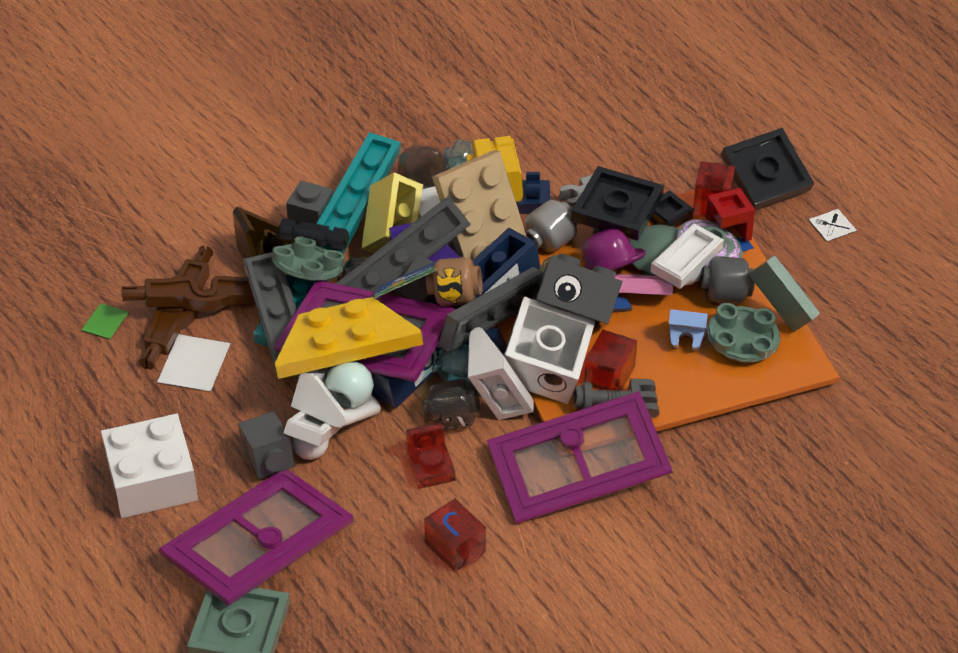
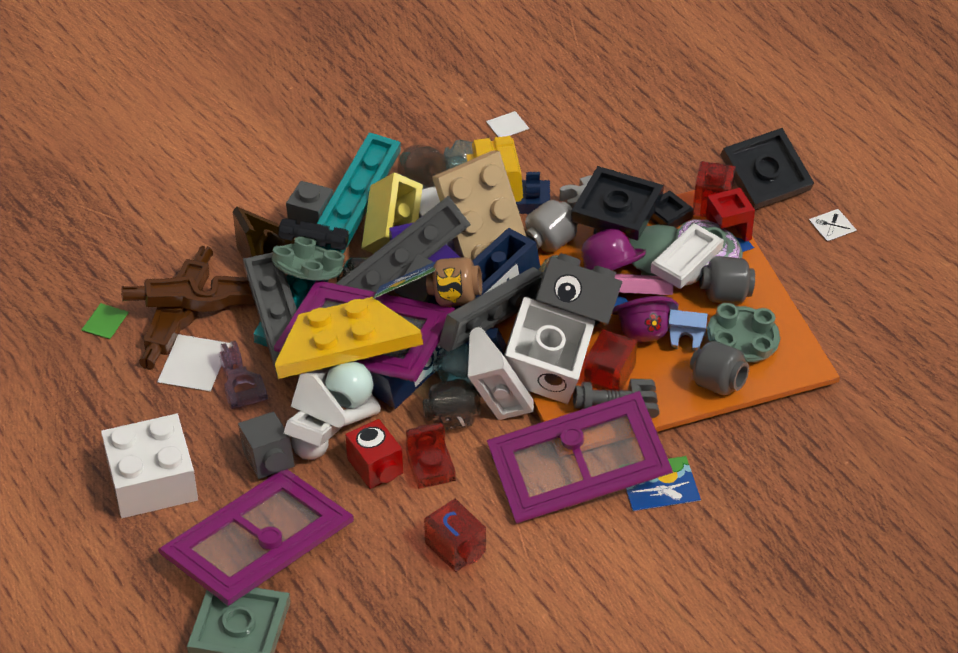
sand green tile [748,255,820,332] -> none
none -> piece [219,341,268,409]
none -> red brick [345,419,403,489]
none -> white sticker [486,111,530,137]
none -> magenta hat [612,296,679,343]
none -> blue sticker [619,456,701,511]
none -> dark grey head [690,341,749,396]

